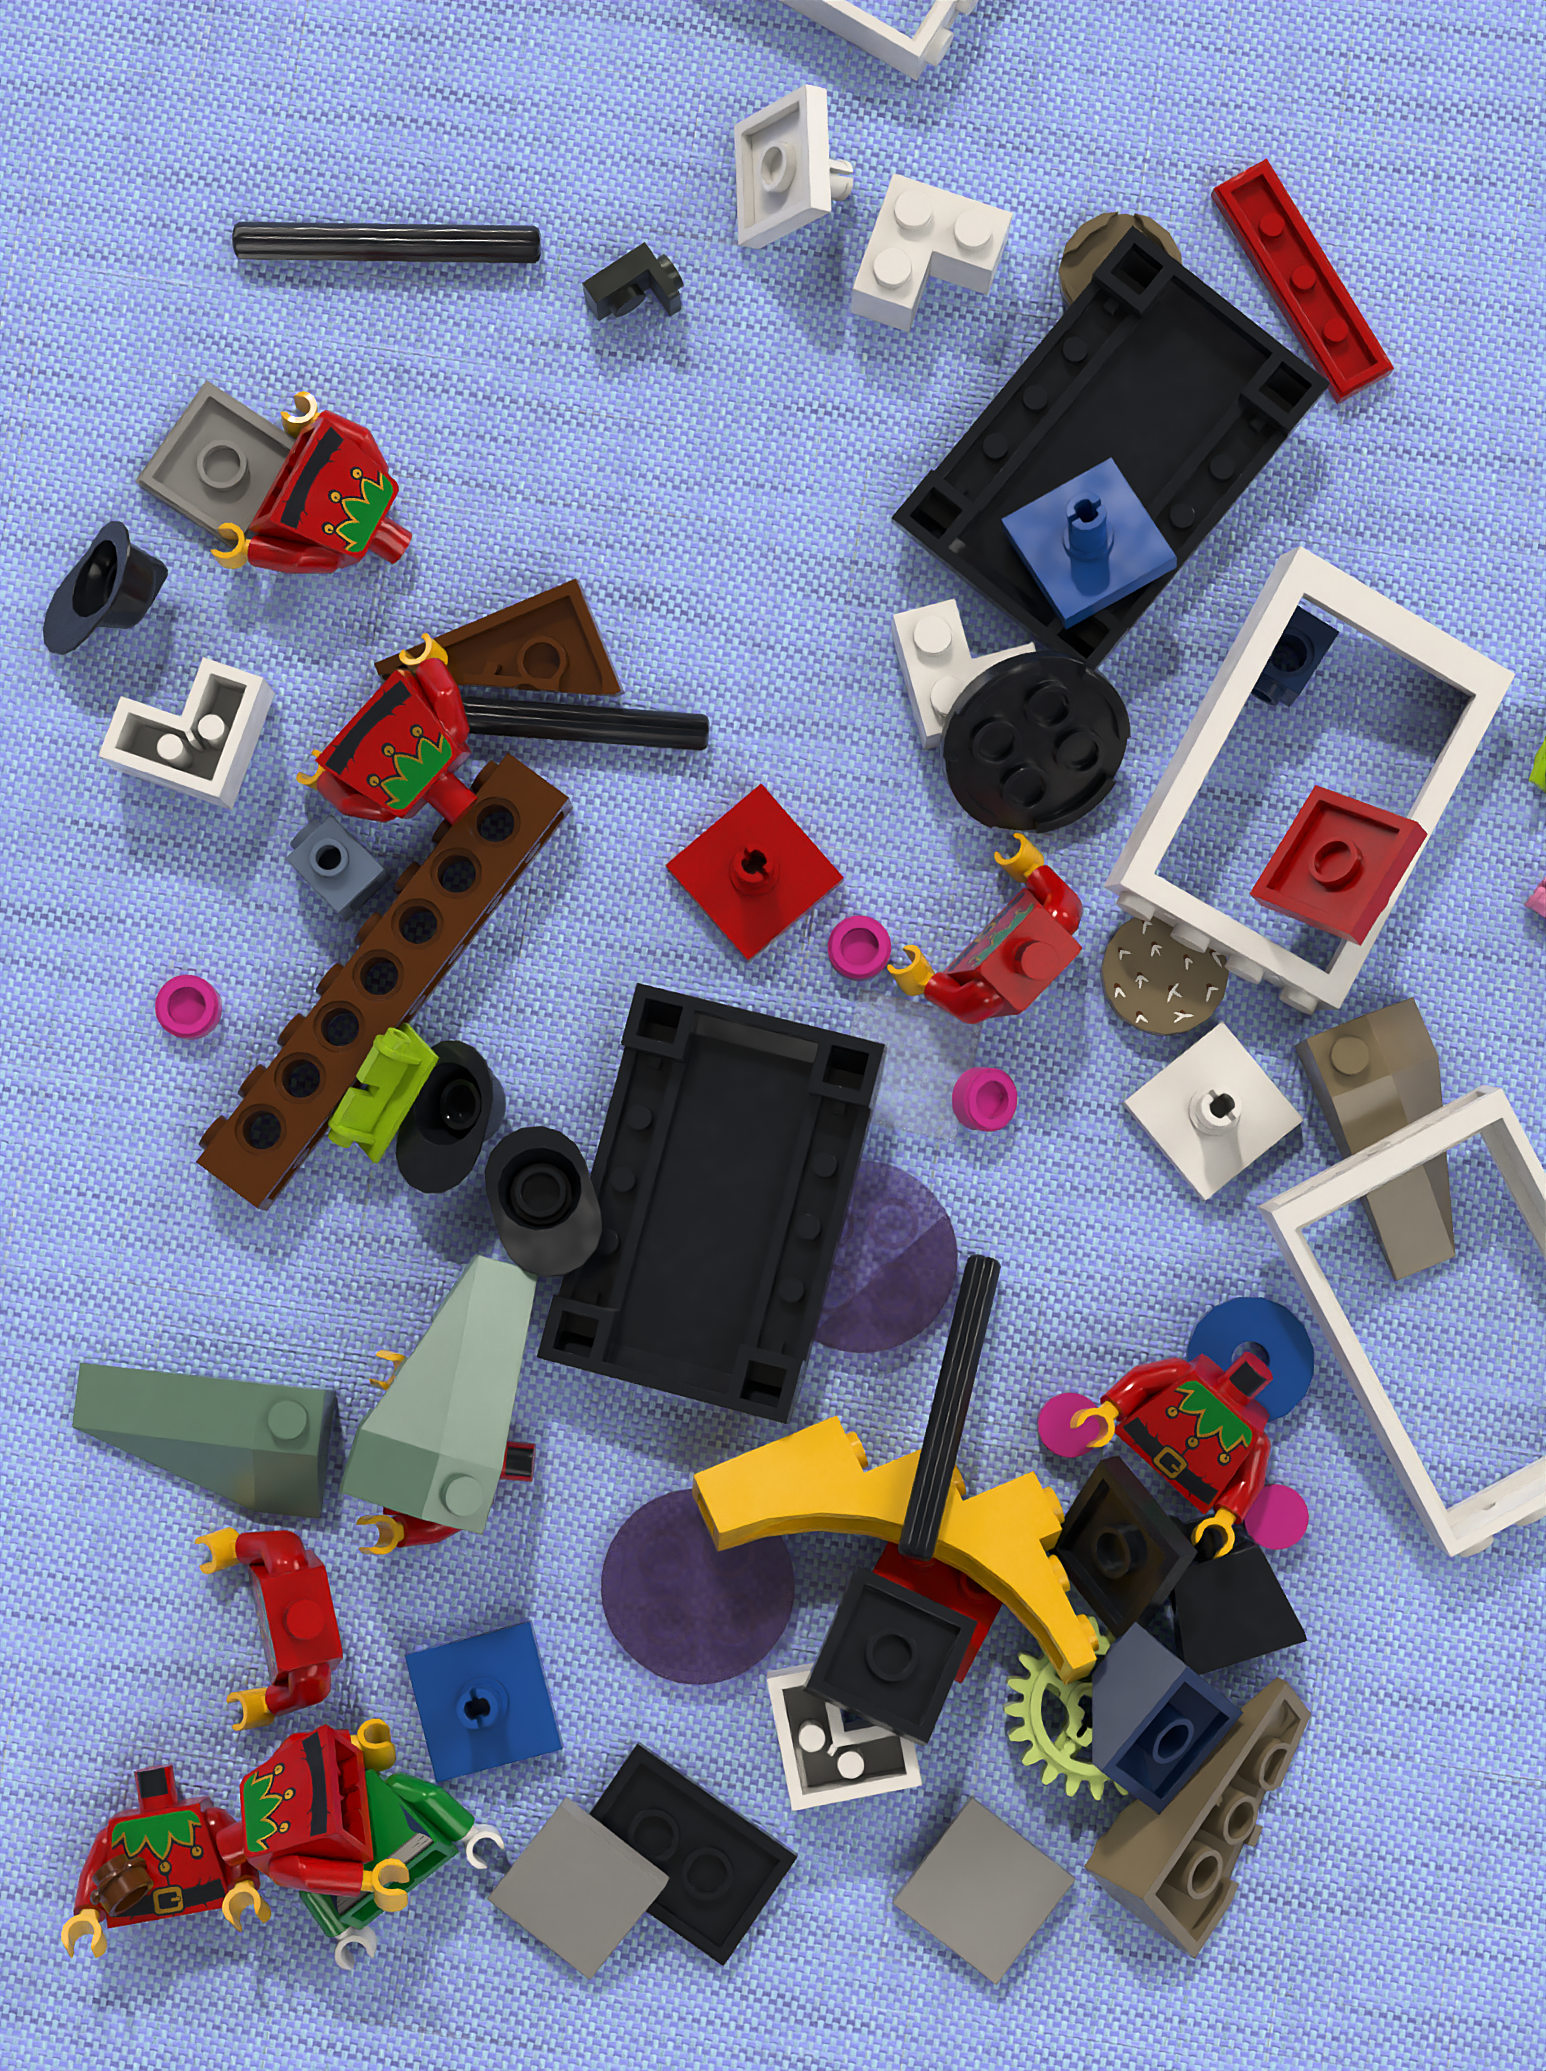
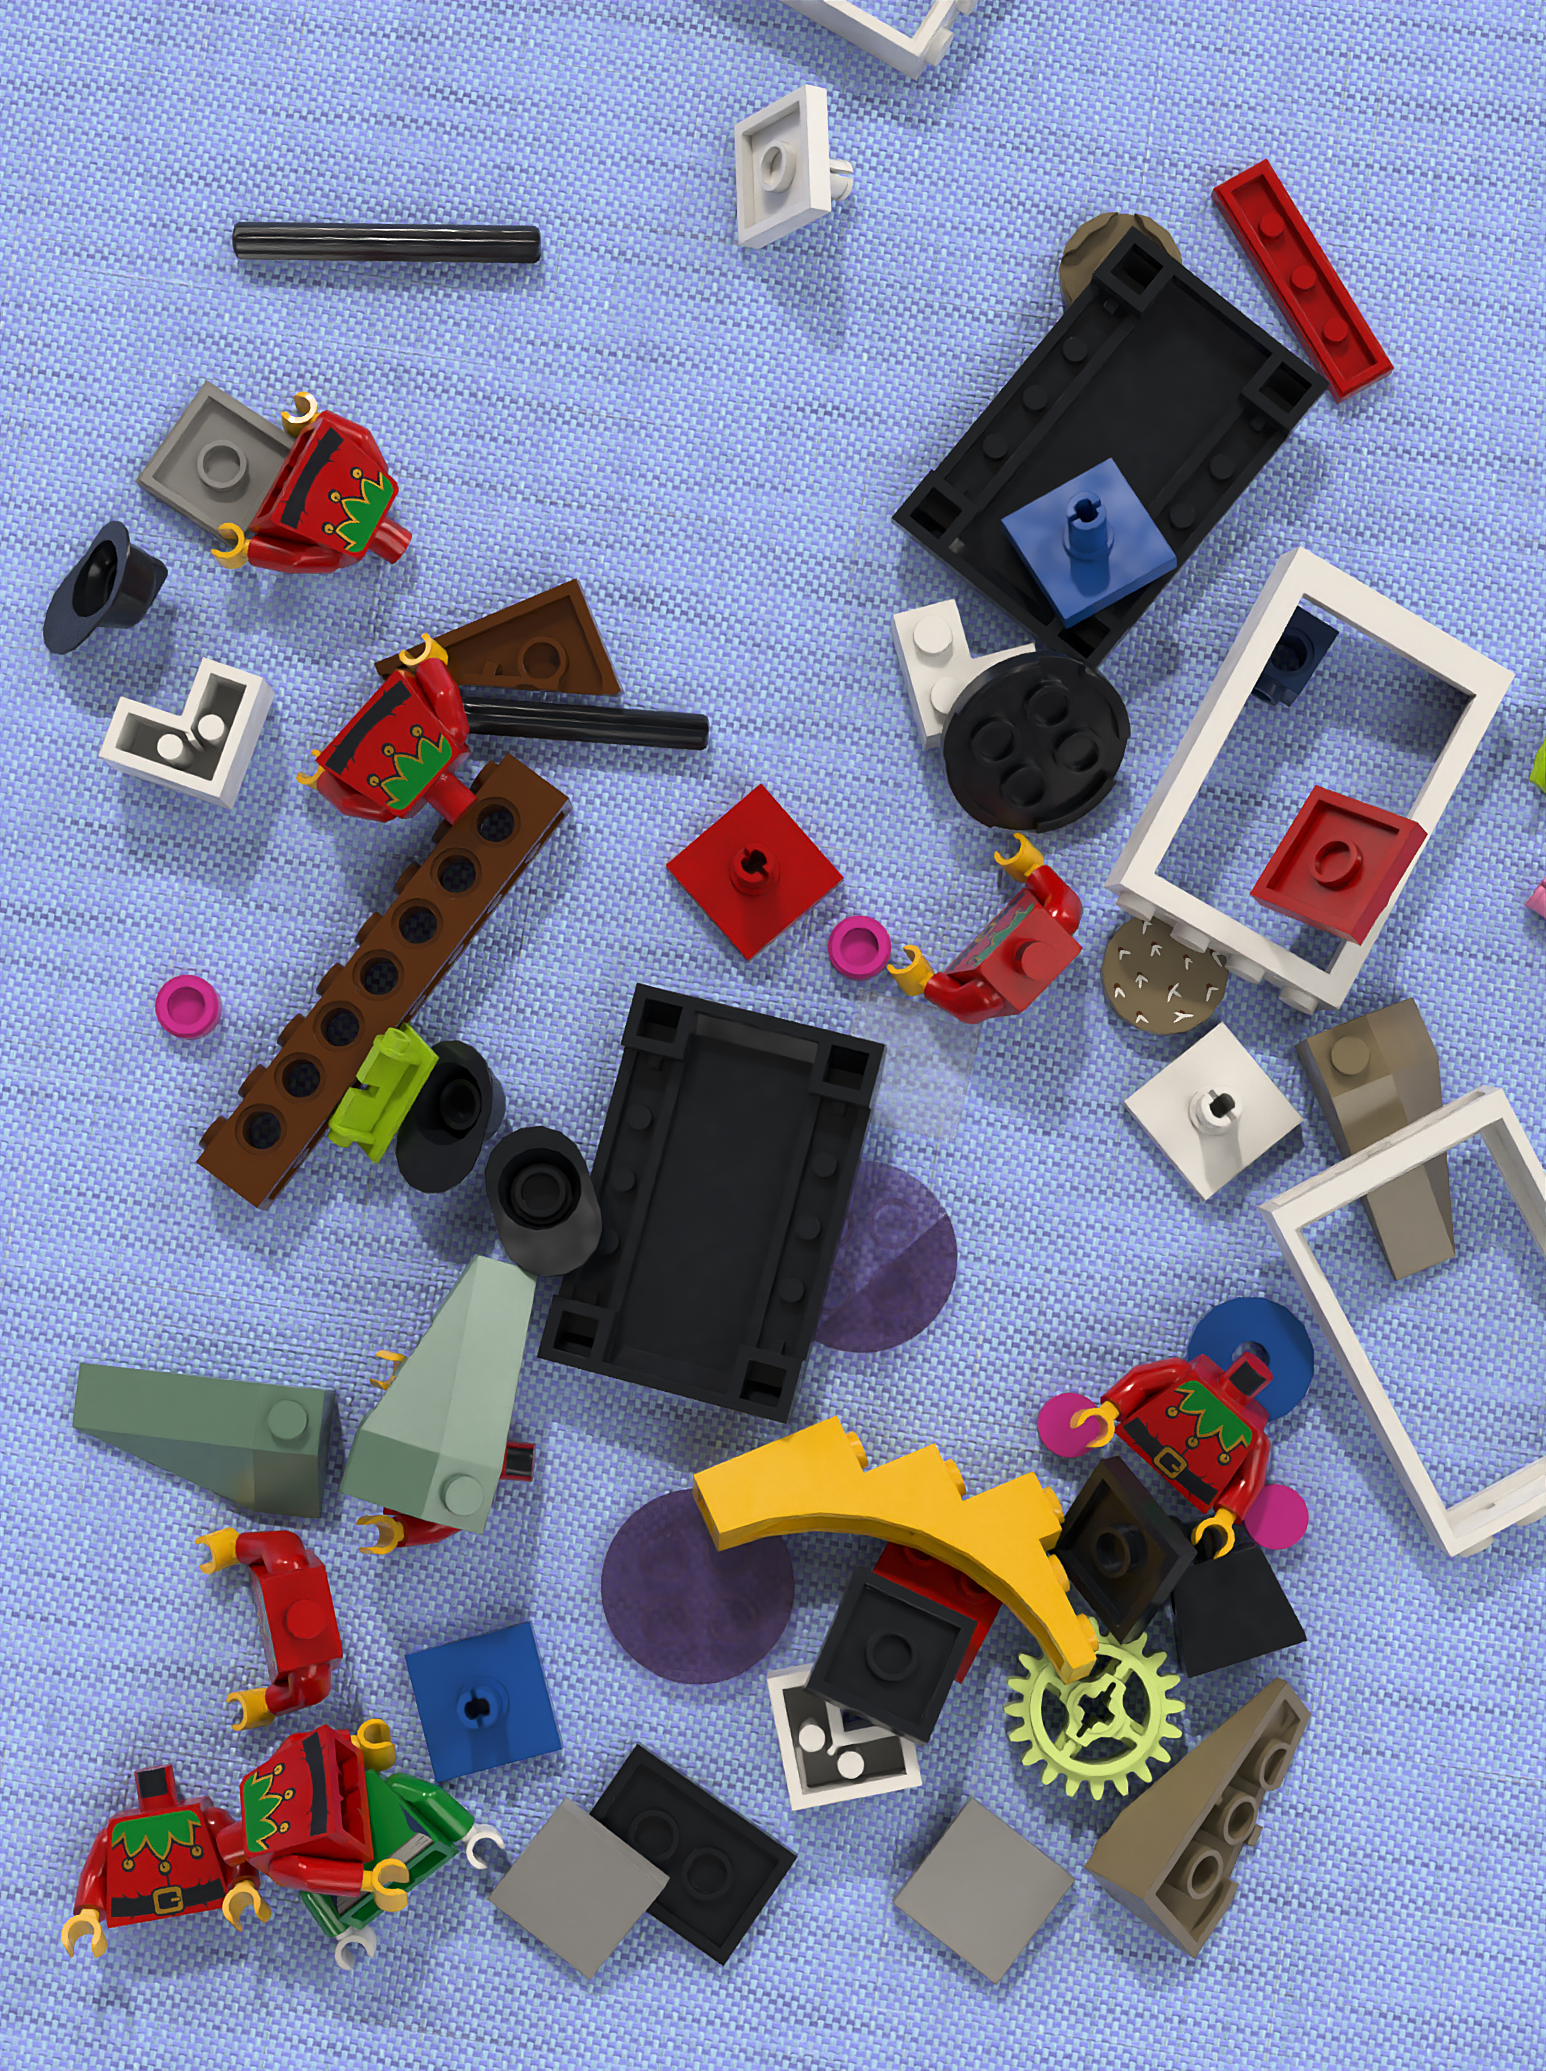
reddish brown plate [90,1854,154,1917] -> none
sand blue brick [285,814,392,922] -> none
pearl dark grey bracket [582,242,684,321] -> none
white brick [851,173,1013,332] -> none
black axle [898,1254,1001,1562] -> none
dark pink tile [952,1067,1017,1132] -> none
dark blue slope [1092,1622,1244,1815] -> none

